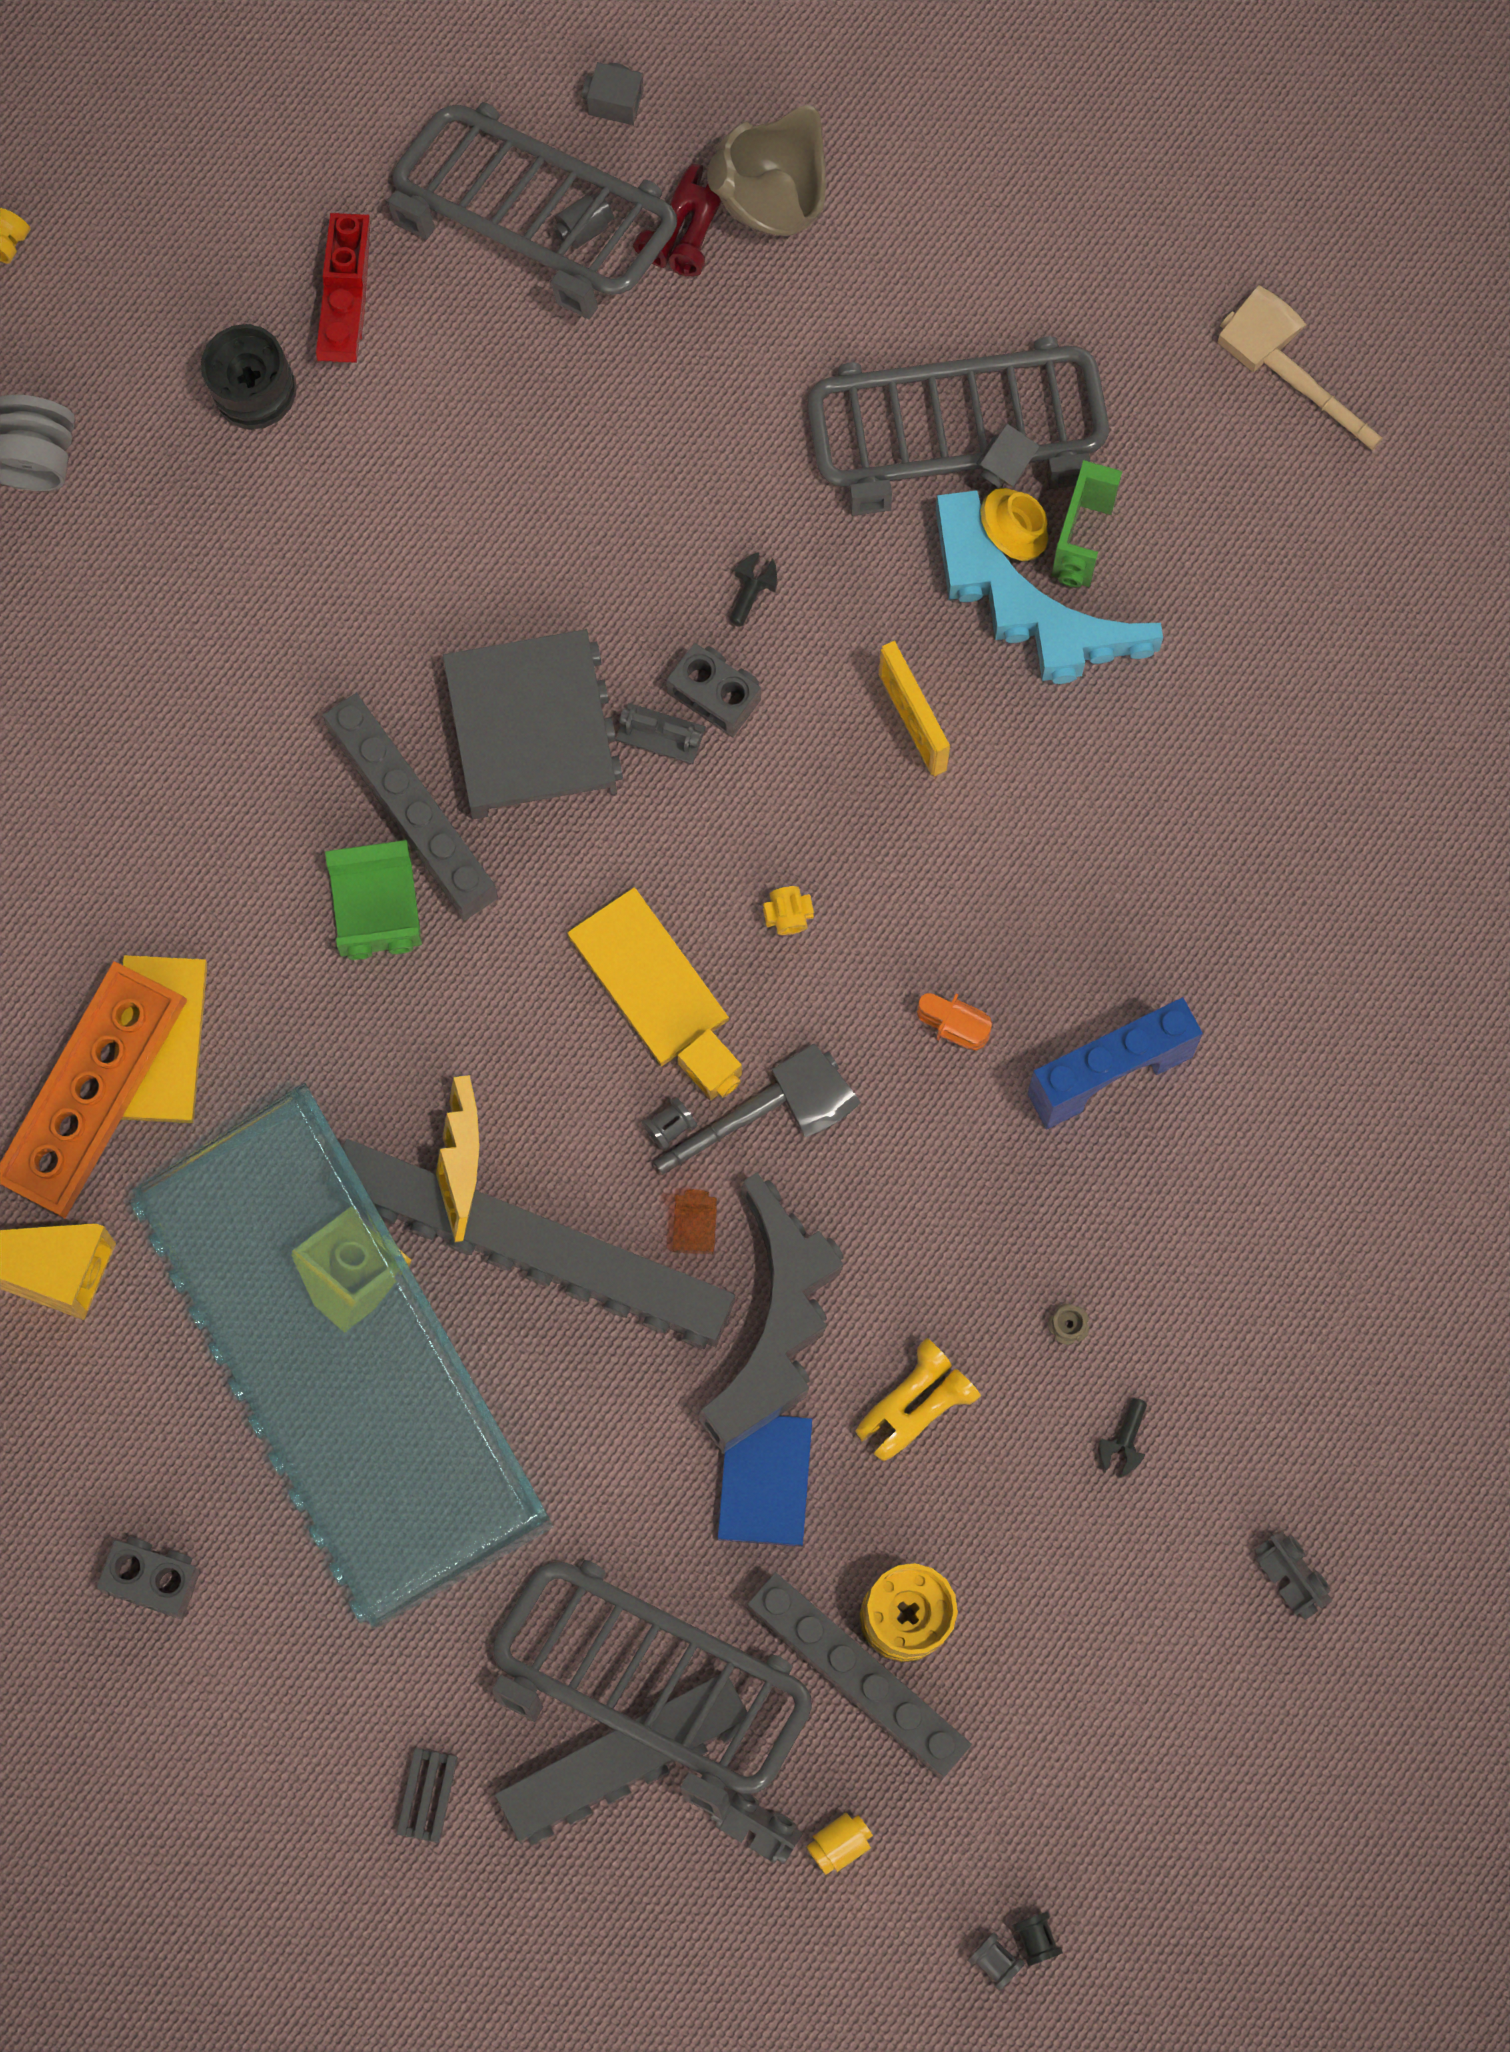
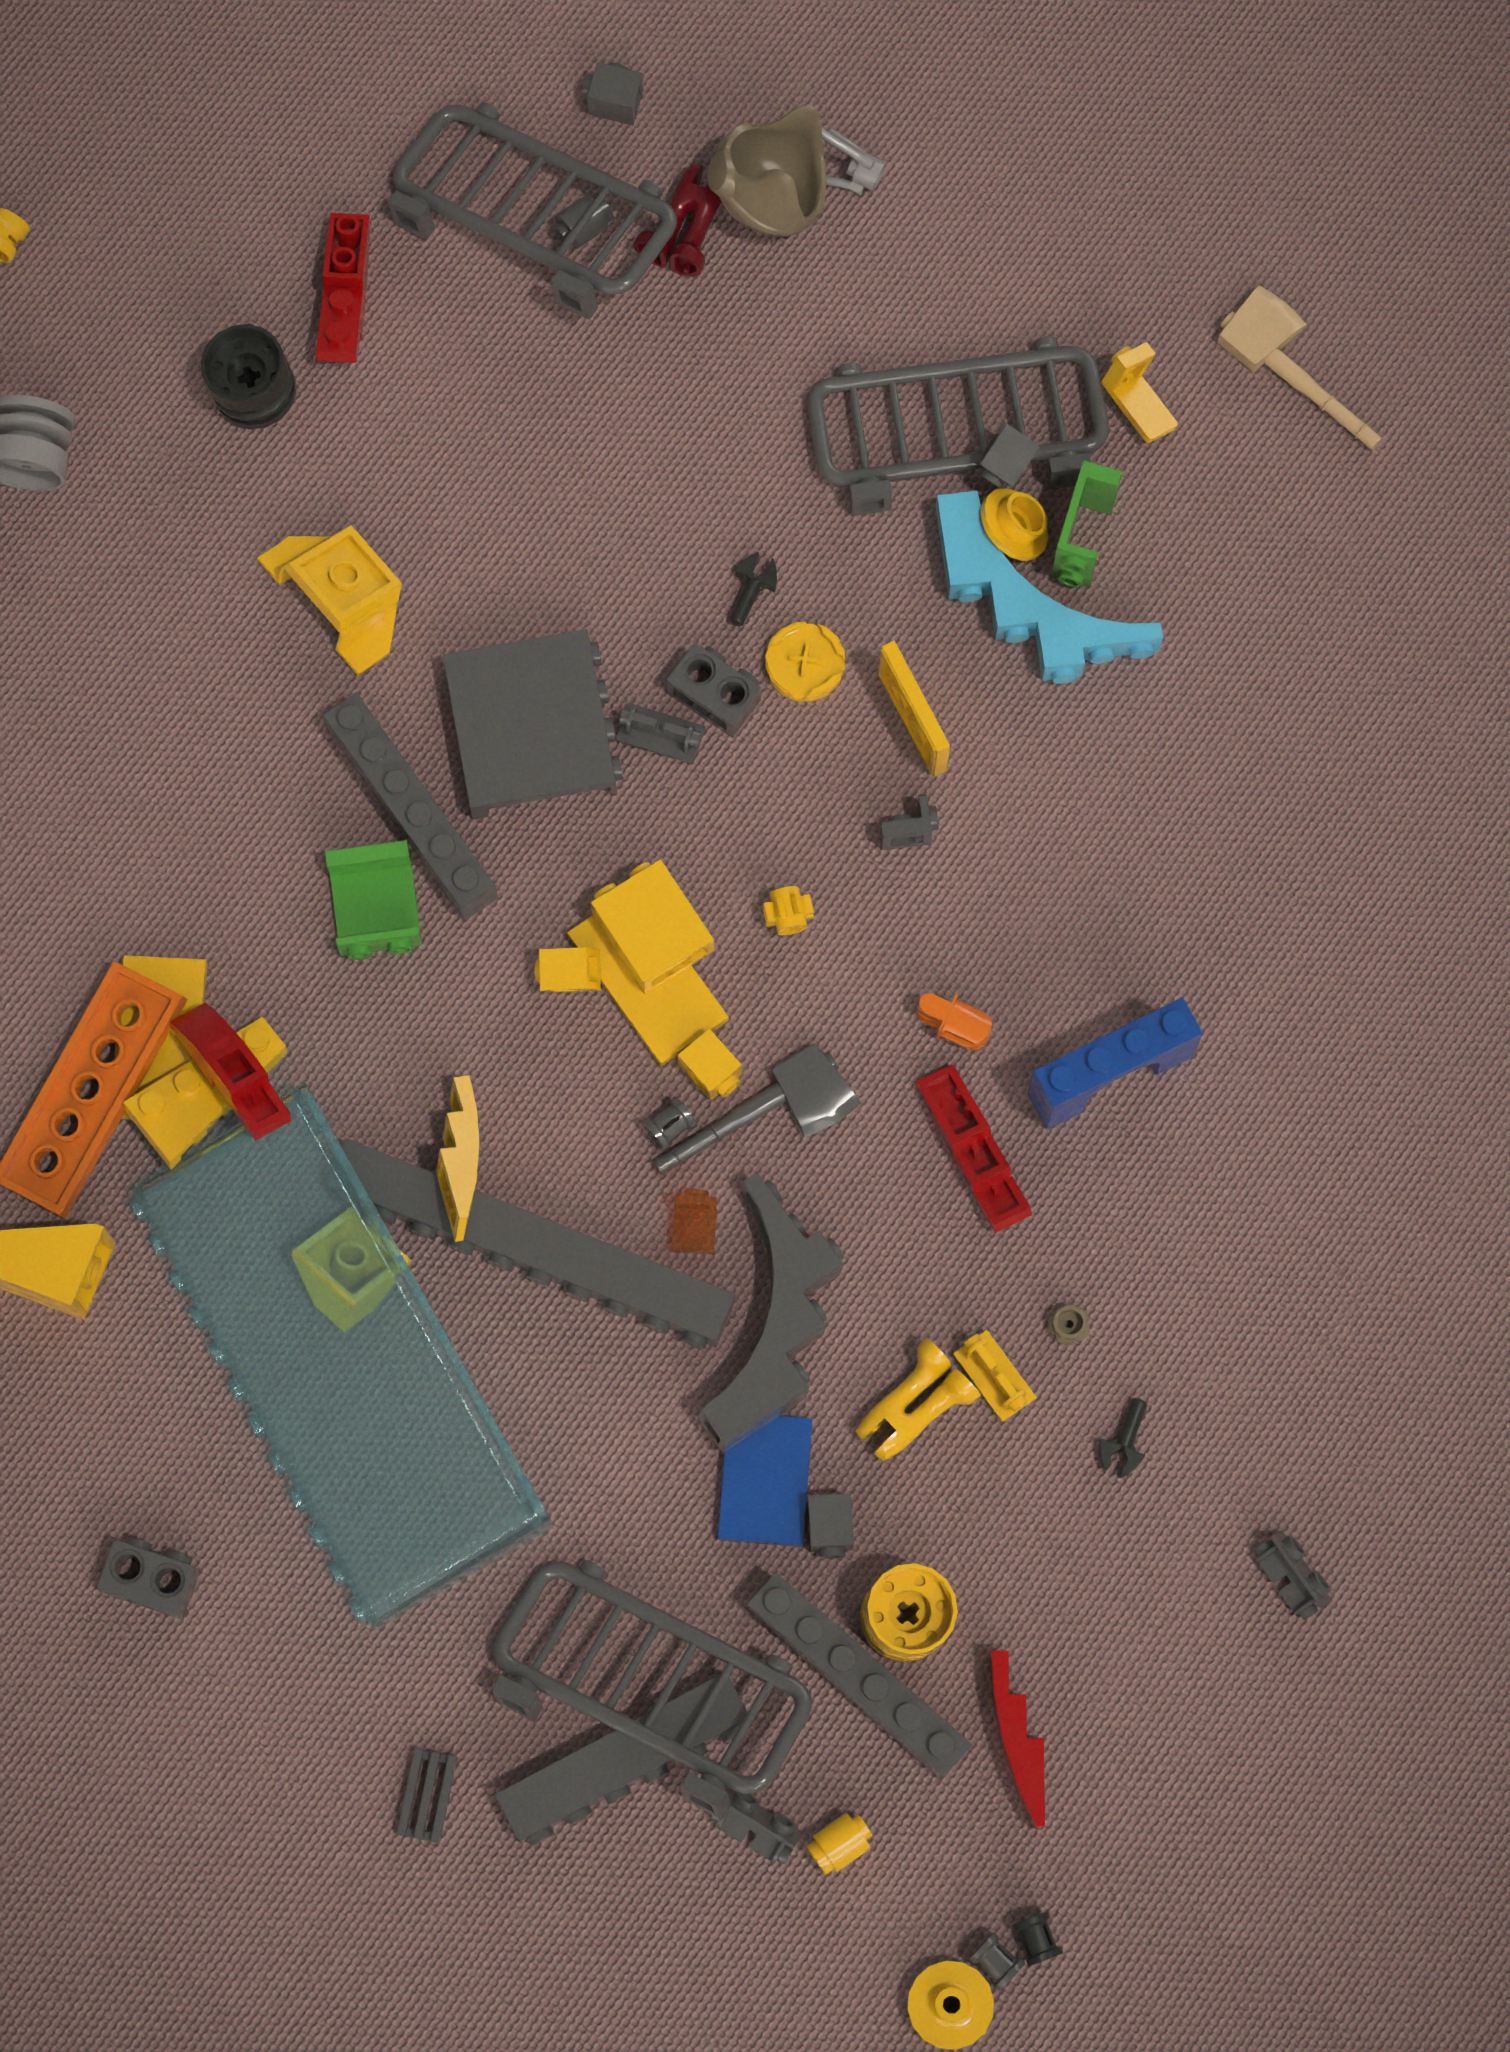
none -> yellow wing [123,1016,287,1170]
none -> red slope [169,1002,292,1141]
none -> yellow piece [257,525,402,676]
none -> yellow brick [535,947,601,992]
none -> yellow brick [591,859,714,993]
none -> yellow tile [765,622,845,702]
none -> dark grey brick [808,1493,854,1559]
none -> light grey plant [822,128,887,195]
none -> dark grey bracket [880,794,939,850]
none -> yellow piece [907,1961,994,2050]
none -> red slope [916,1064,1032,1233]
none -> yellow hinge [953,1330,1037,1422]
none -> red slope [989,1650,1045,1829]
none -> yellow bracket [1101,342,1178,443]

